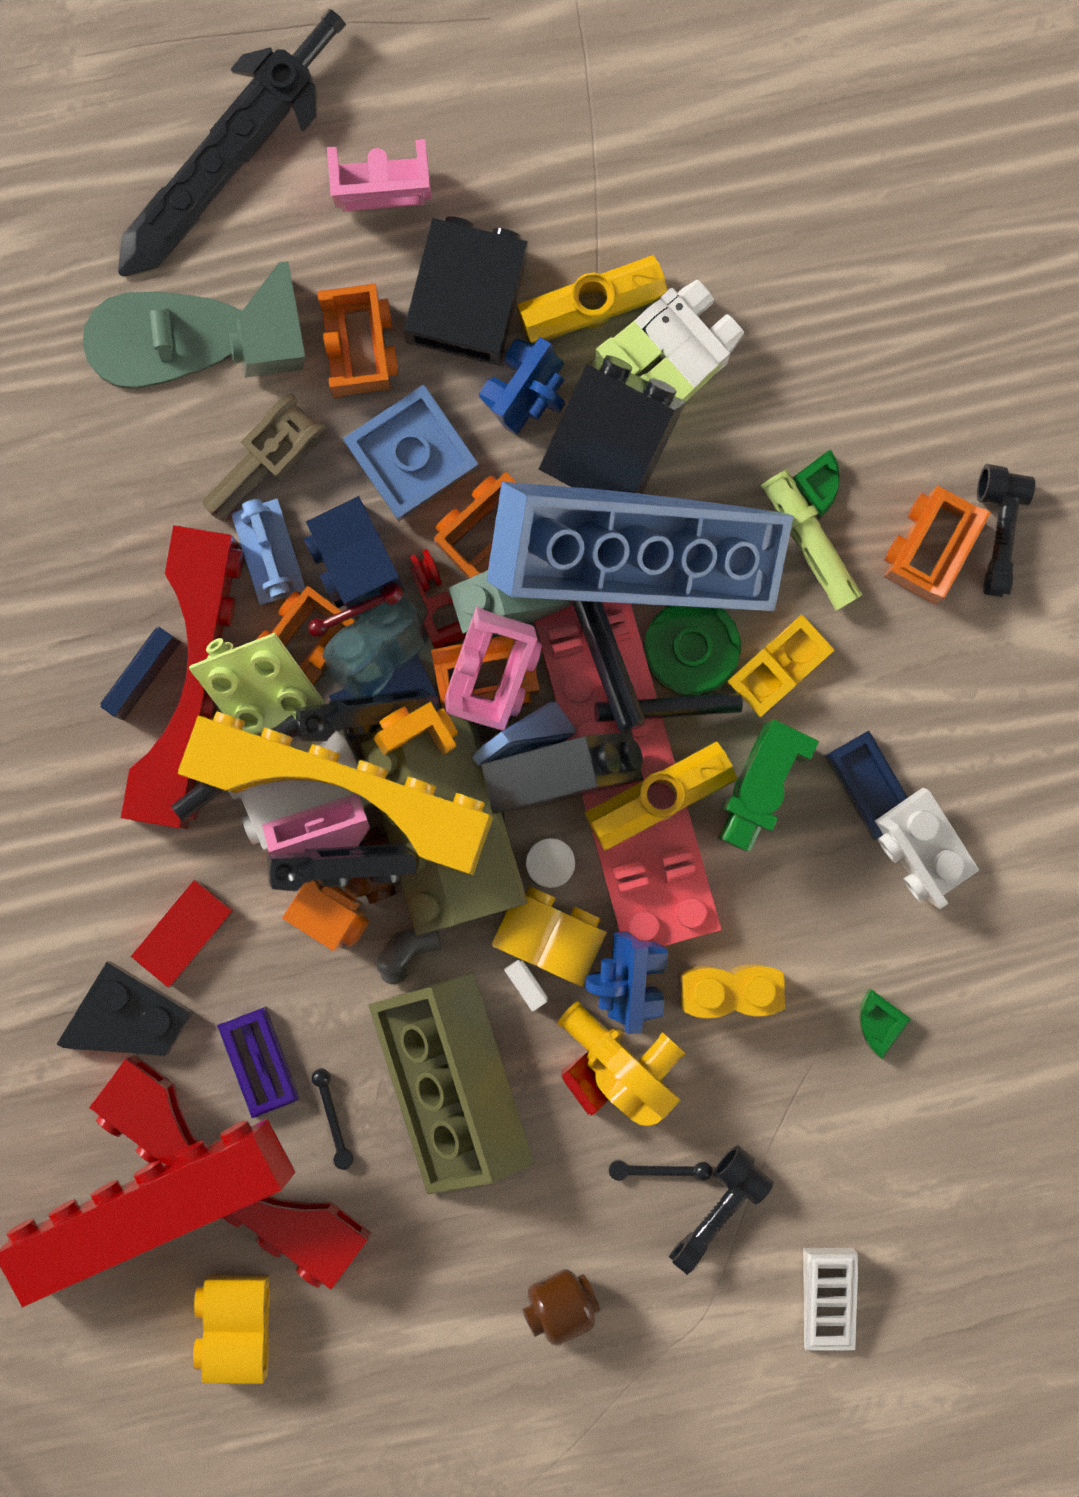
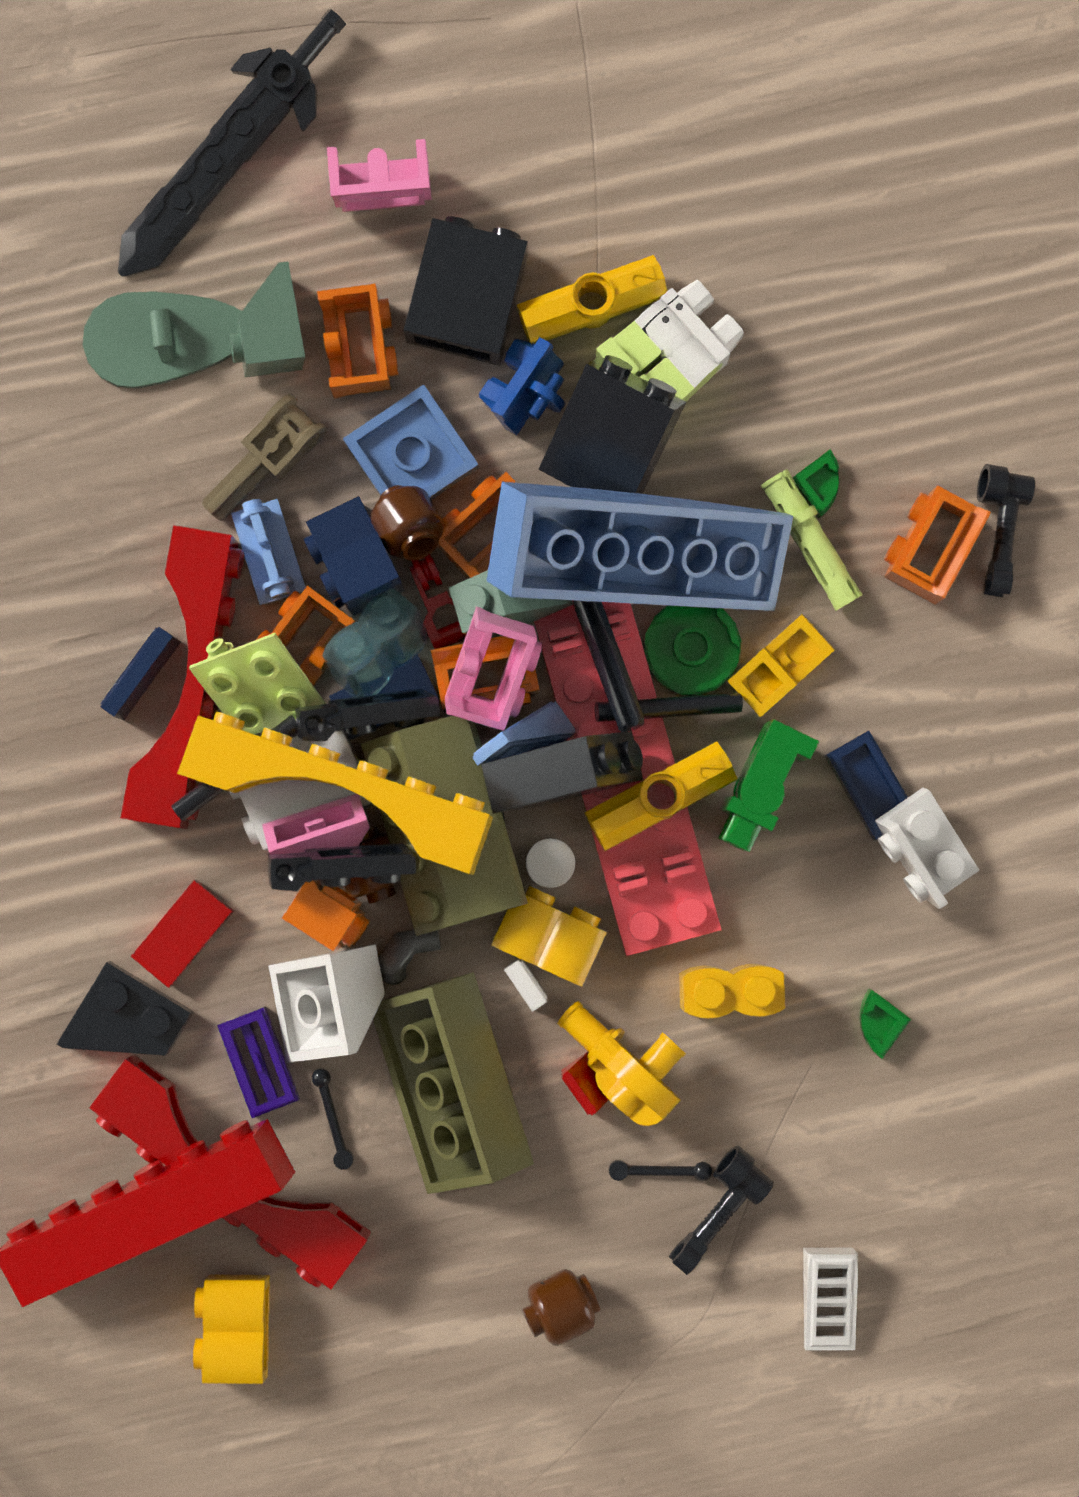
dark red hinge [308,583,403,637] -> none
light orange bracket [374,702,458,756] -> none
blue hips [585,931,668,1034] -> none
none -> white slope [268,945,385,1063]
none -> reddish brown head [371,485,444,561]

